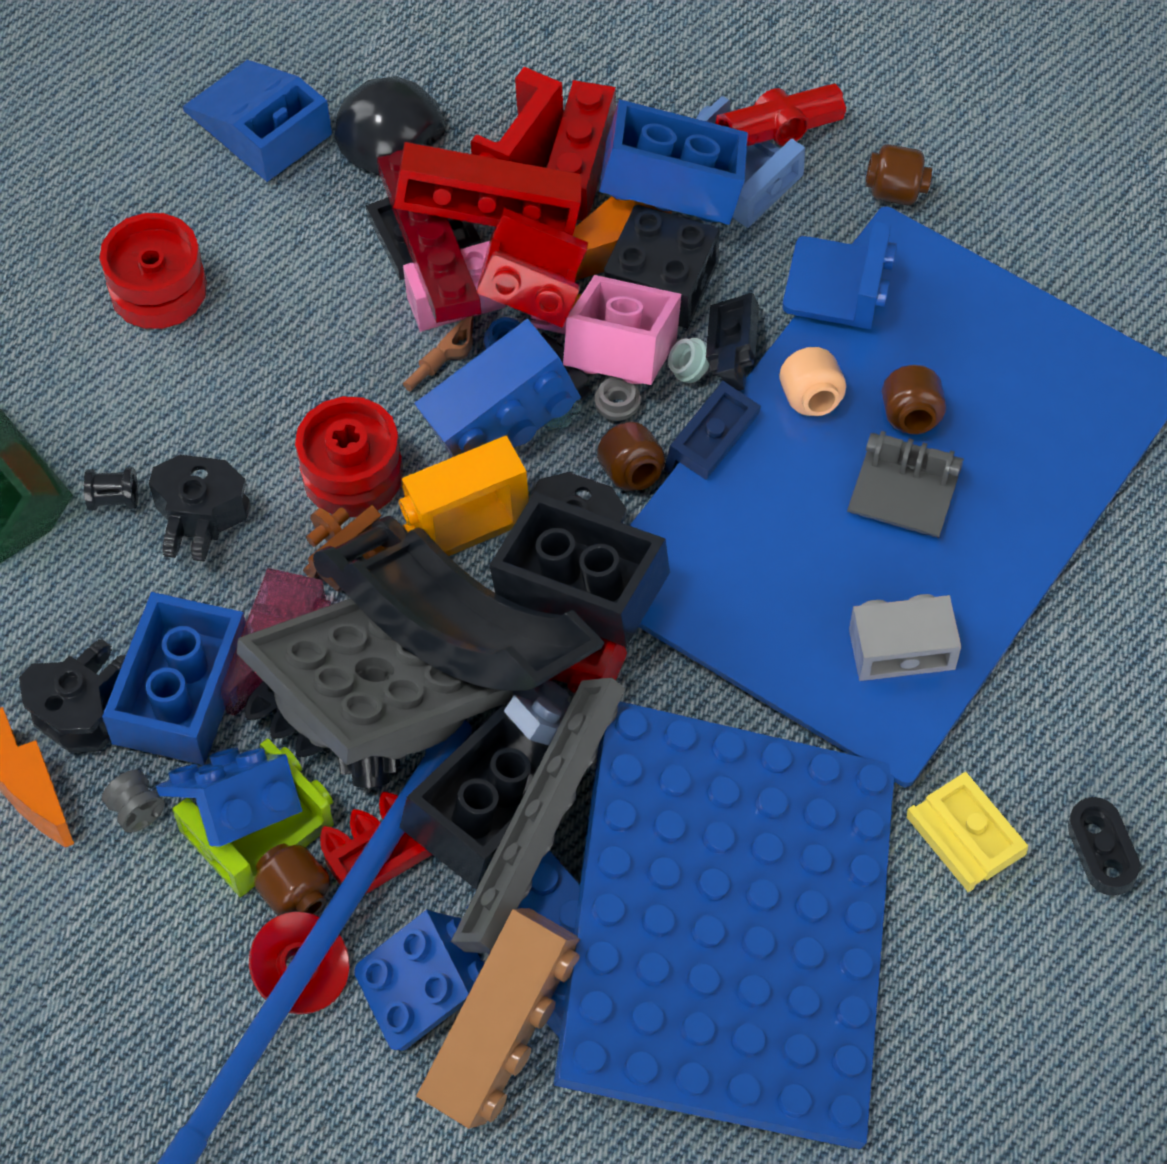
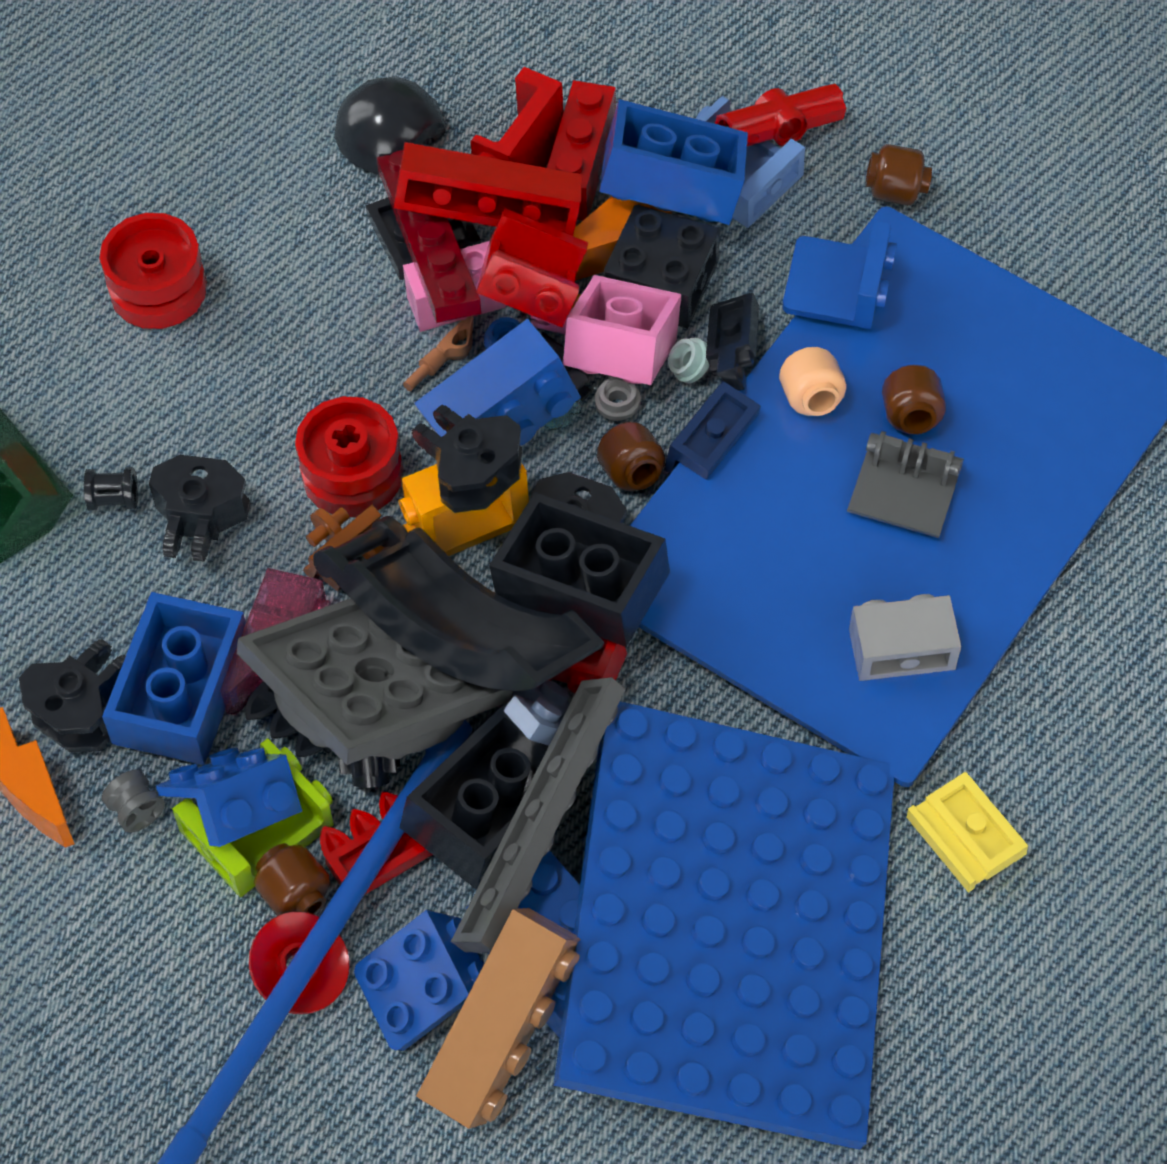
blue slope [182,59,332,182] -> none
black plate [1068,797,1140,896] -> none
none -> black hinge [411,404,523,513]

